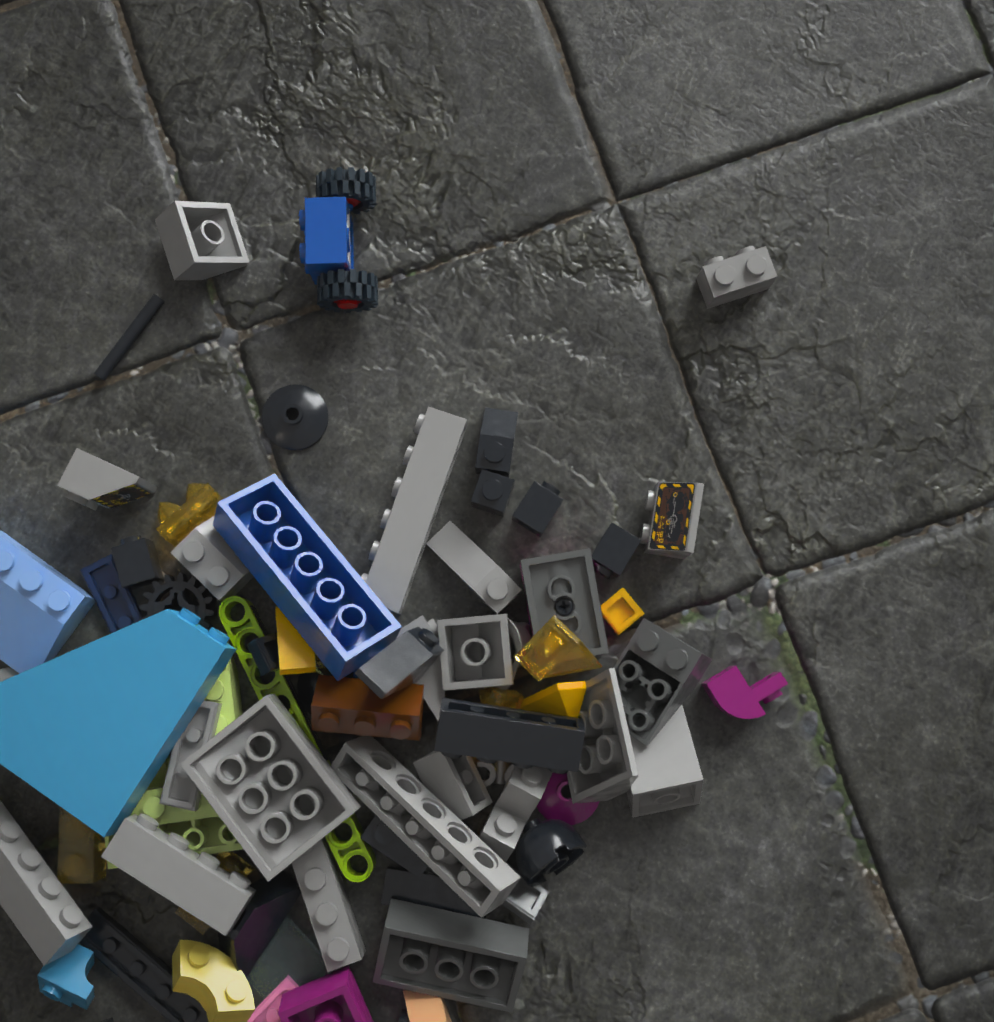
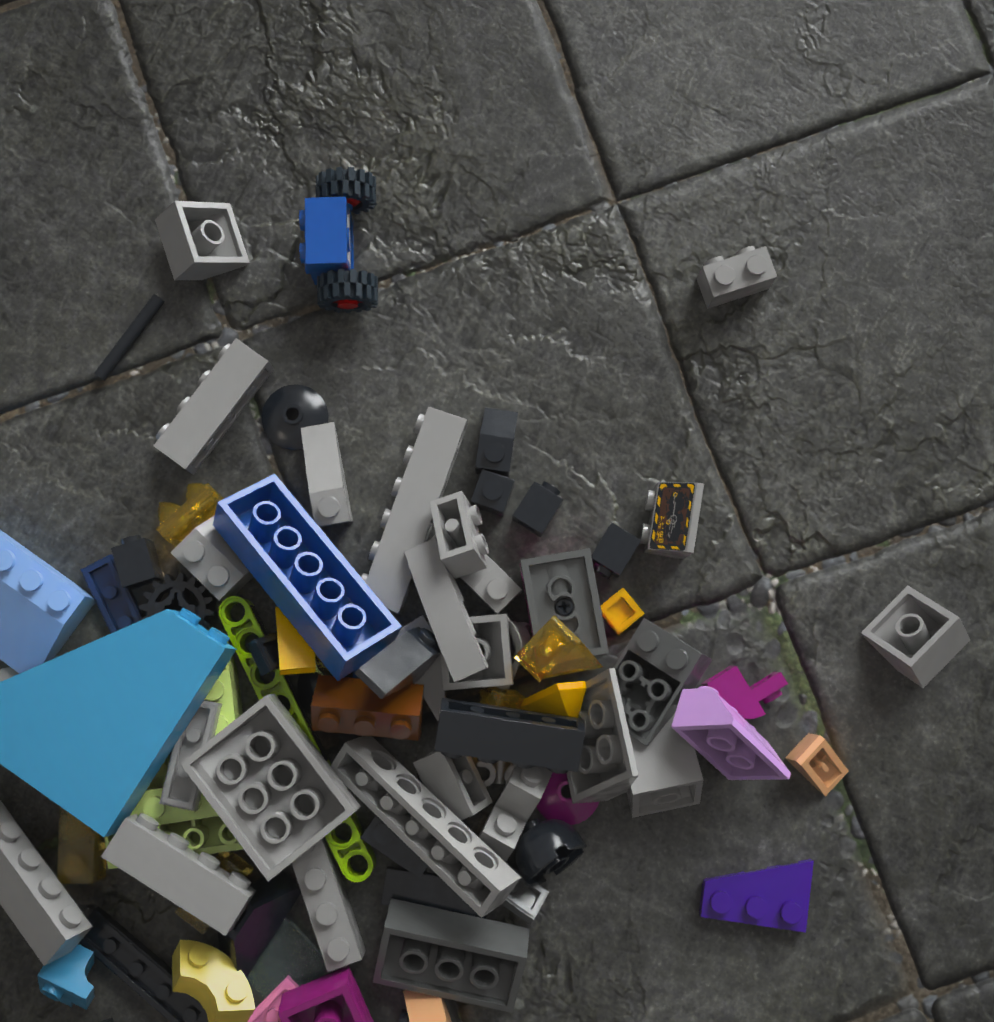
light grey slope [57,448,157,511] -> none
none -> light grey brick [153,338,274,475]
none -> light grey slope [301,422,353,527]
none -> light grey slope [404,537,489,683]
none -> light grey brick [429,491,489,579]
none -> lavender slope [671,686,791,780]
none -> dark purple wing [699,859,814,933]
none -> light nougat slope [785,733,849,796]
none -> light grey slope [861,585,970,688]

